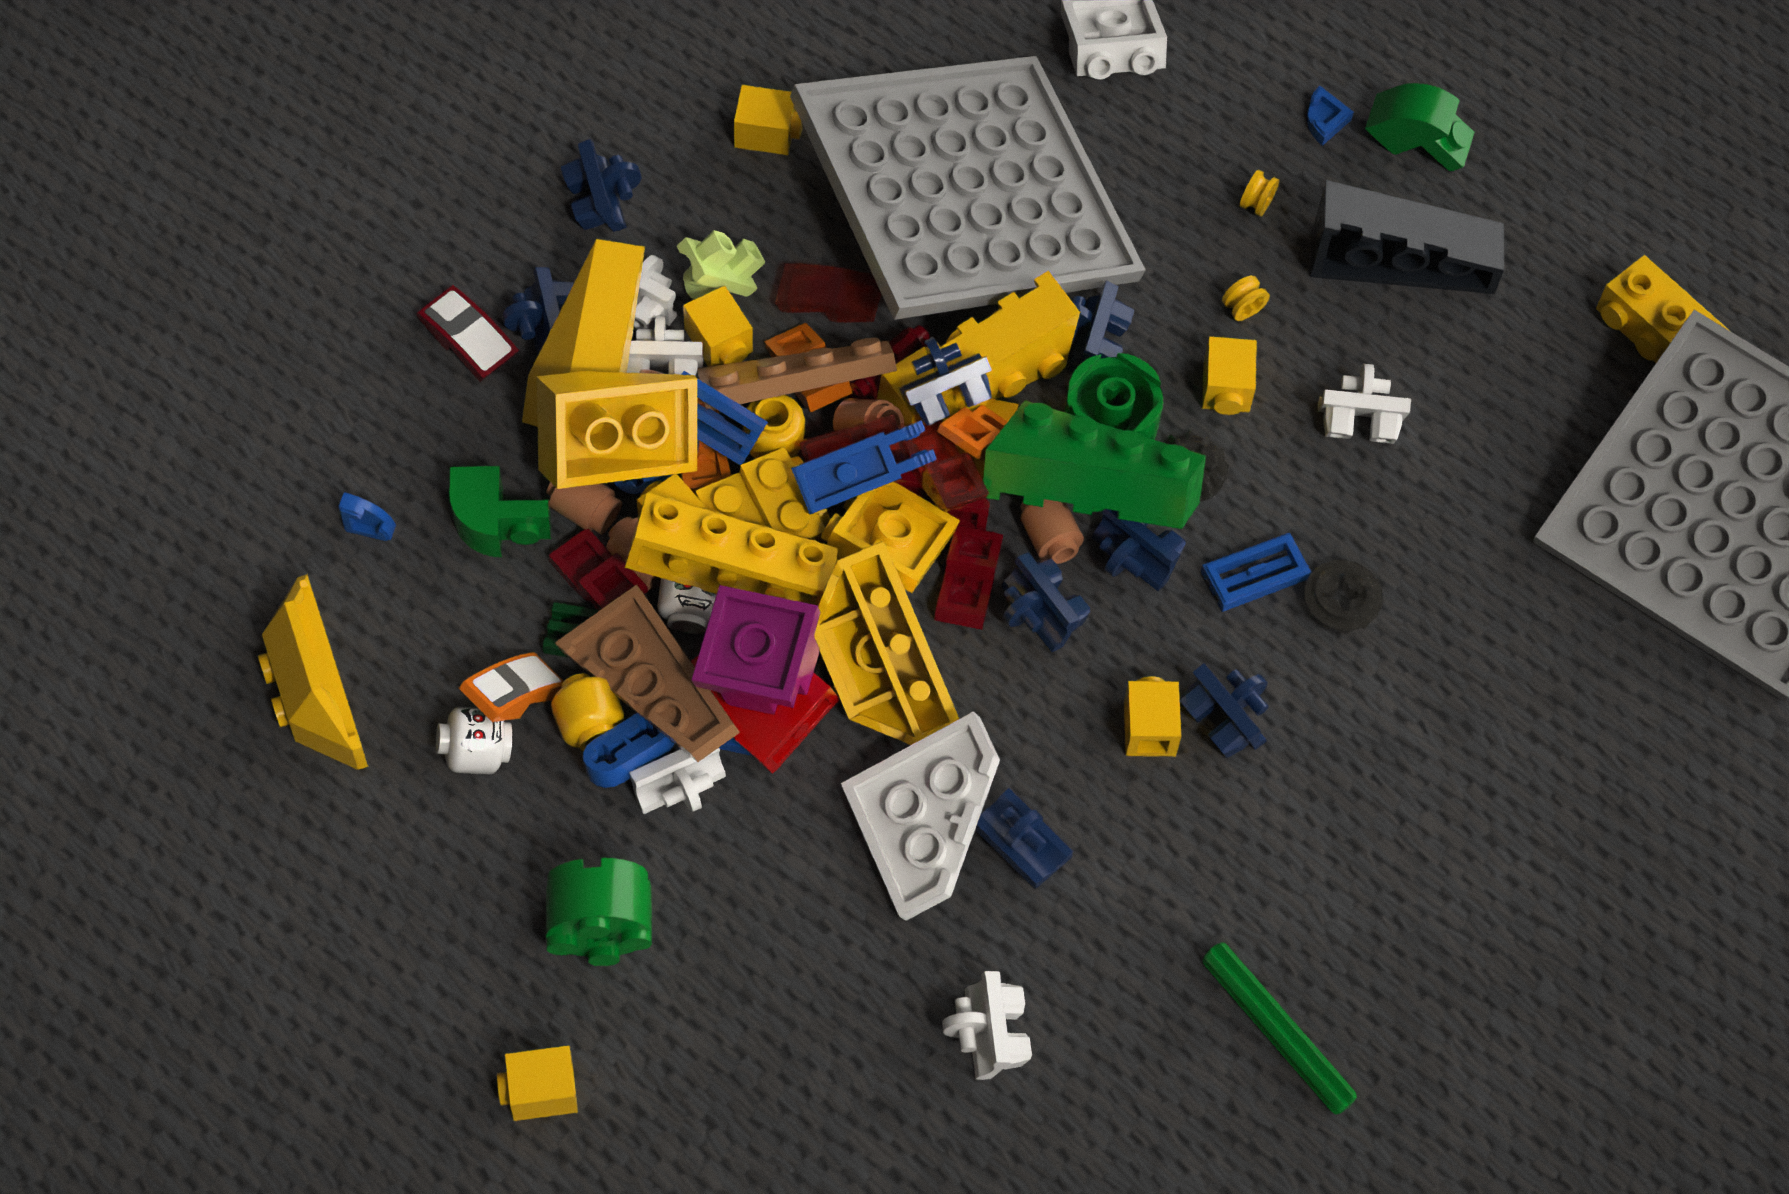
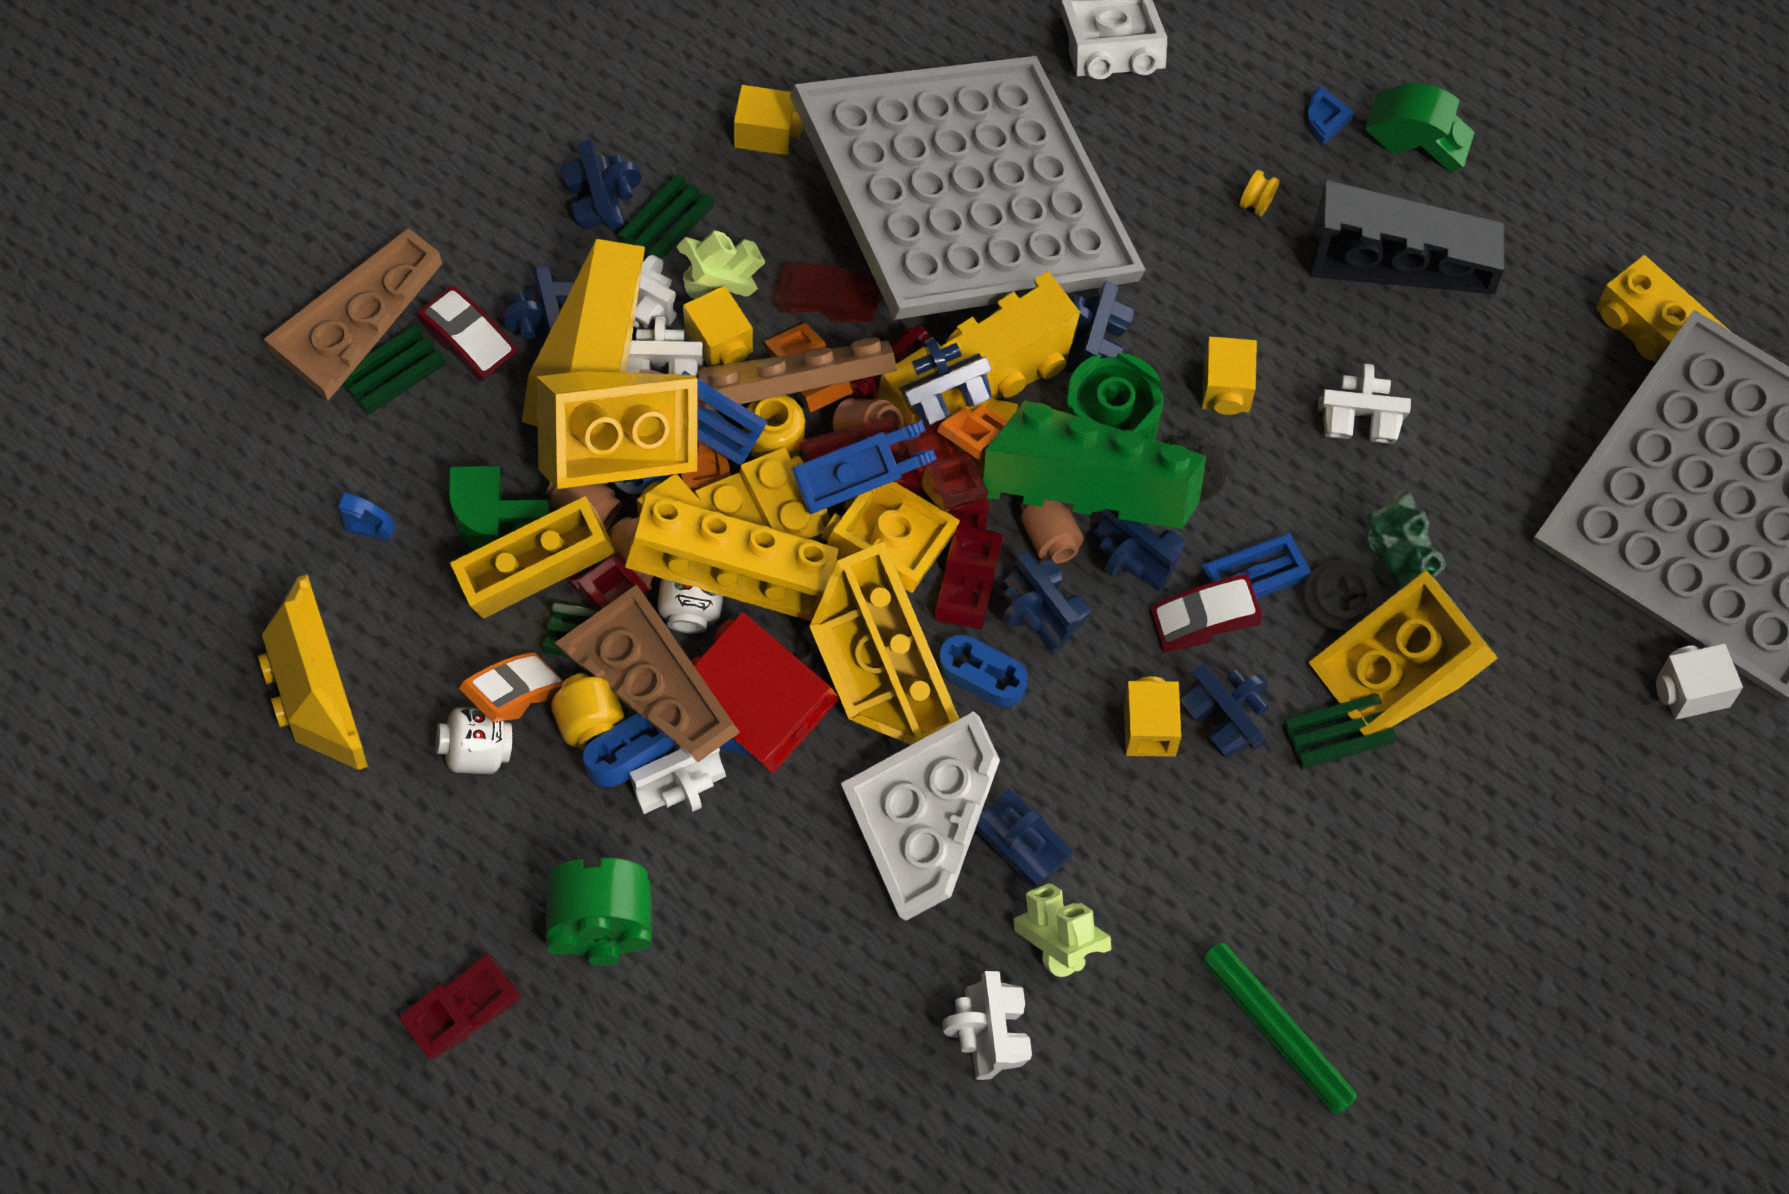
yellow brick [497,1046,578,1121] -> none
magenta panel [692,585,821,714] -> none
yellow bush [1222,275,1270,321] -> none
none -> medium nougat wing [264,228,442,401]
none -> dark green tile [341,324,445,416]
none -> dark red slope [399,954,523,1060]
none -> yellow brick [450,496,617,619]
none -> dark green tile [618,174,714,260]
none -> blue beam [939,635,1028,707]
none -> yellowish green hips [1013,884,1112,977]
none -> slope [1150,573,1263,653]
none -> dark green tile [1284,694,1397,770]
none -> yellow slope [1309,570,1498,736]
none -> clear green hips [1366,490,1446,589]
none -> white brick [1656,644,1743,720]

